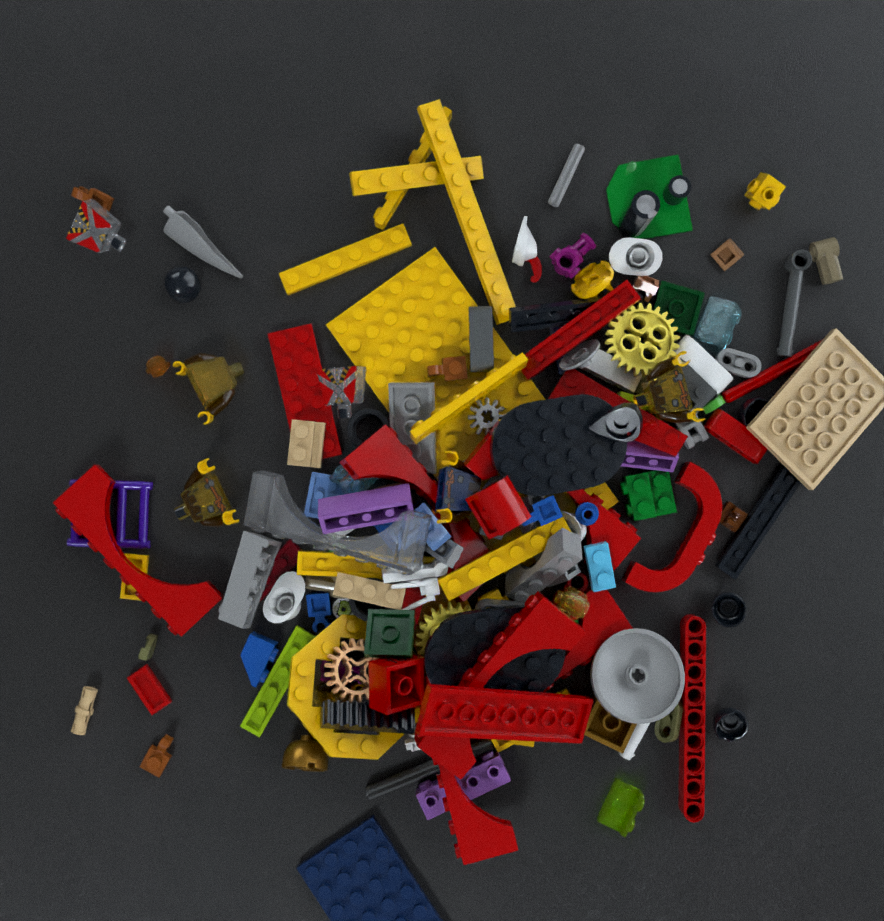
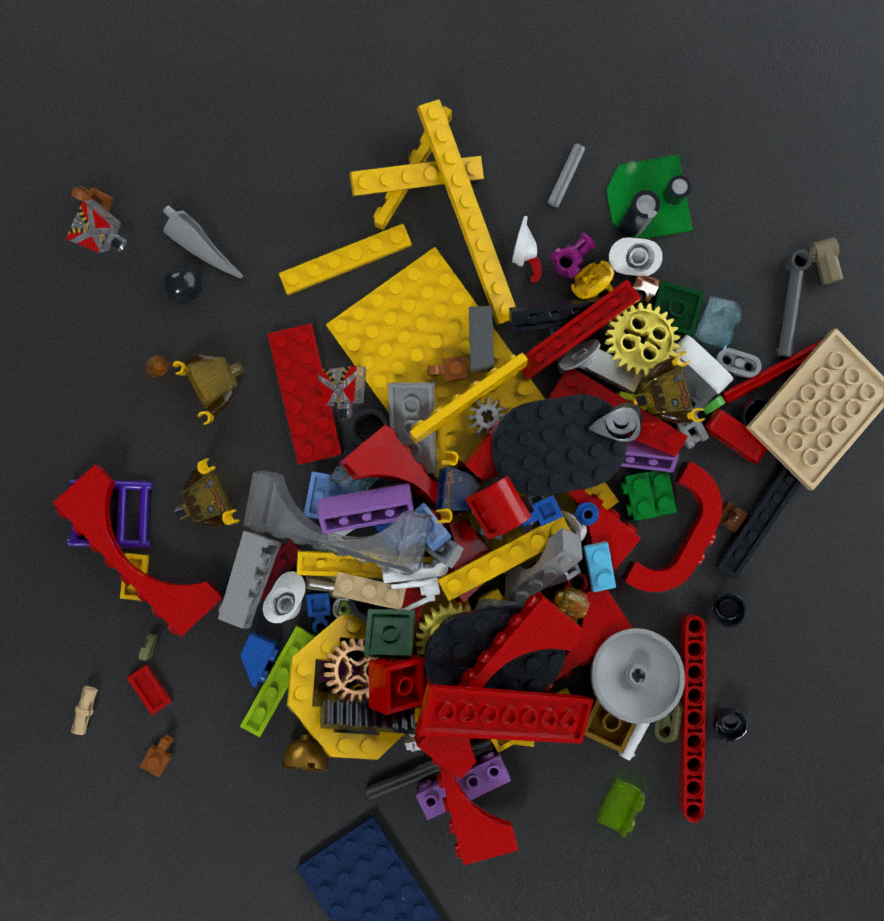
tan plate [287,419,326,468] -> none
medium nougat slope [710,238,744,271] -> none
yellow brick [744,172,786,210] -> none

